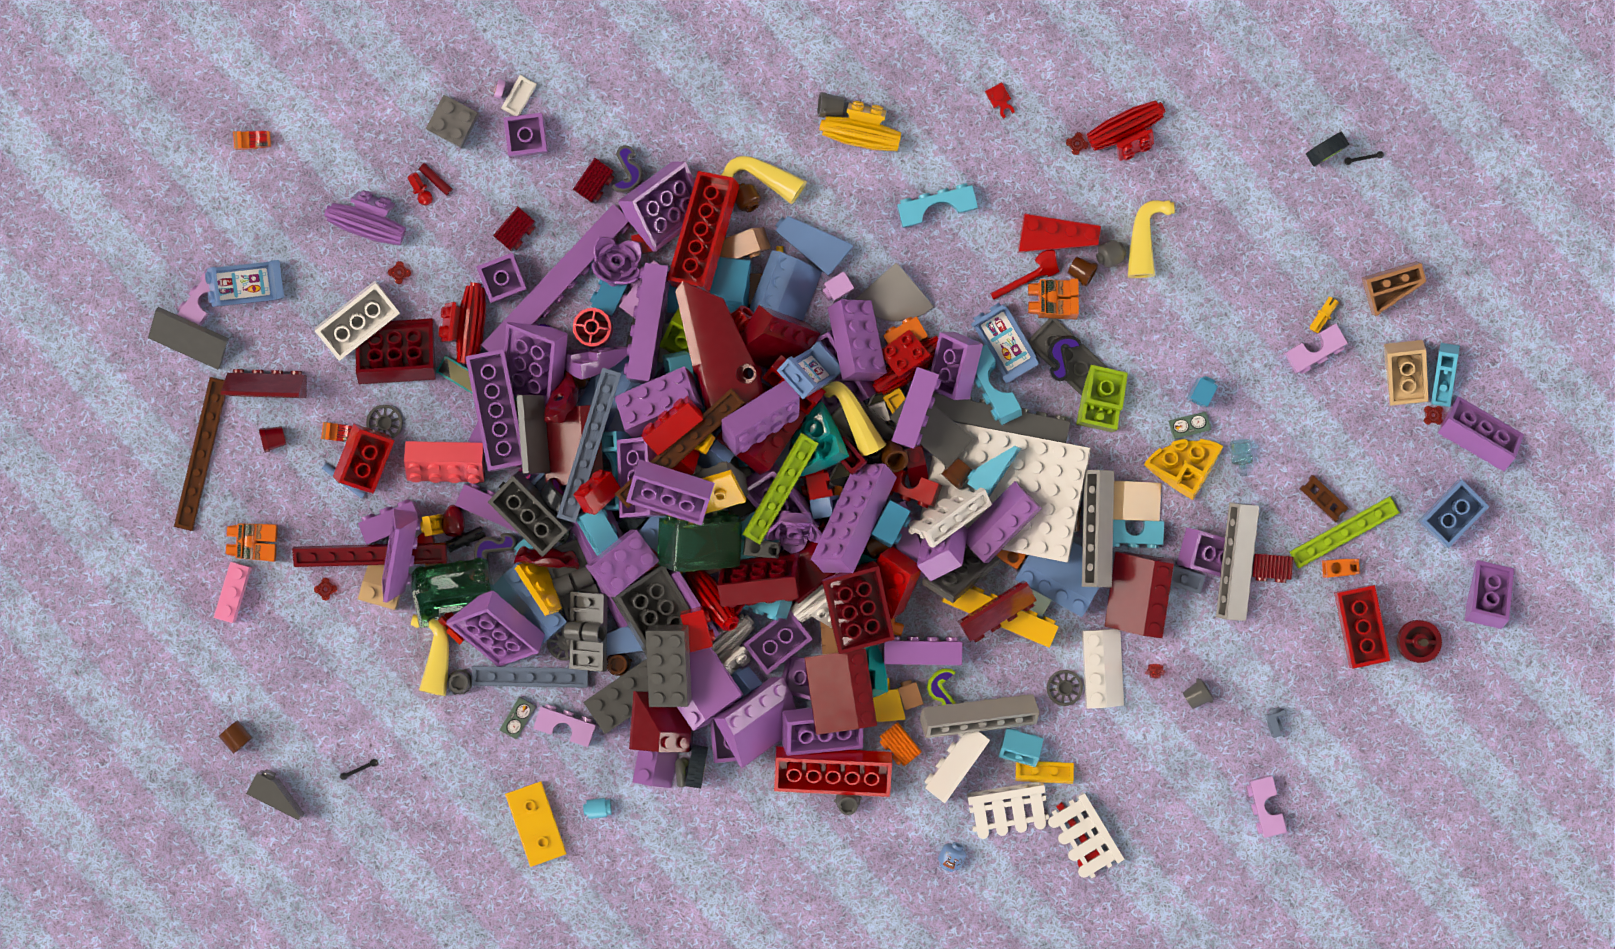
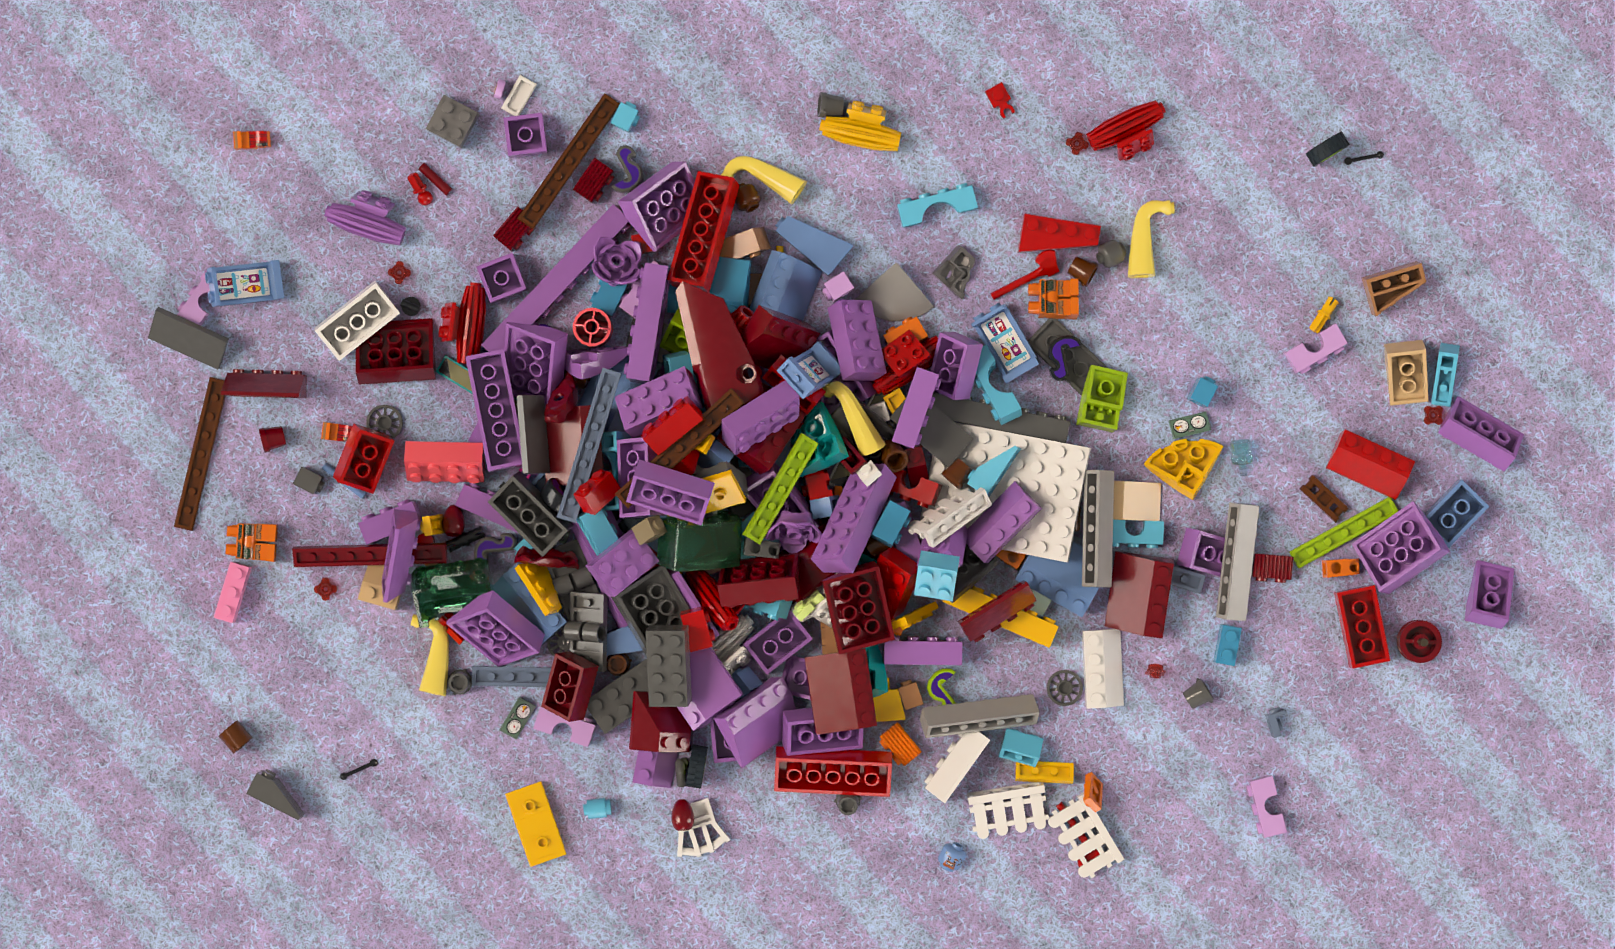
none -> dark grey brick [293,467,325,494]
none -> black plate [400,297,421,316]
none -> reddish brown tile [517,93,620,230]
none -> dark red brick [541,651,599,722]
none -> medium azure brick [611,101,640,133]
none -> dark tan brick [631,515,667,545]
none -> white plate [671,798,730,858]
none -> dark red animal [671,799,694,831]
none -> yellowish green plate [792,589,824,621]
none -> white plate [856,460,882,487]
none -> yellow plate [891,601,939,630]
none -> medium azure brick [914,550,960,601]
none -> flat silver slope [932,245,975,299]
none -> orange plate [1083,772,1103,812]
none -> dark azure brick [1213,624,1242,666]
none -> red slope [1326,429,1415,500]
none -> medium lavender slope [1352,501,1450,594]

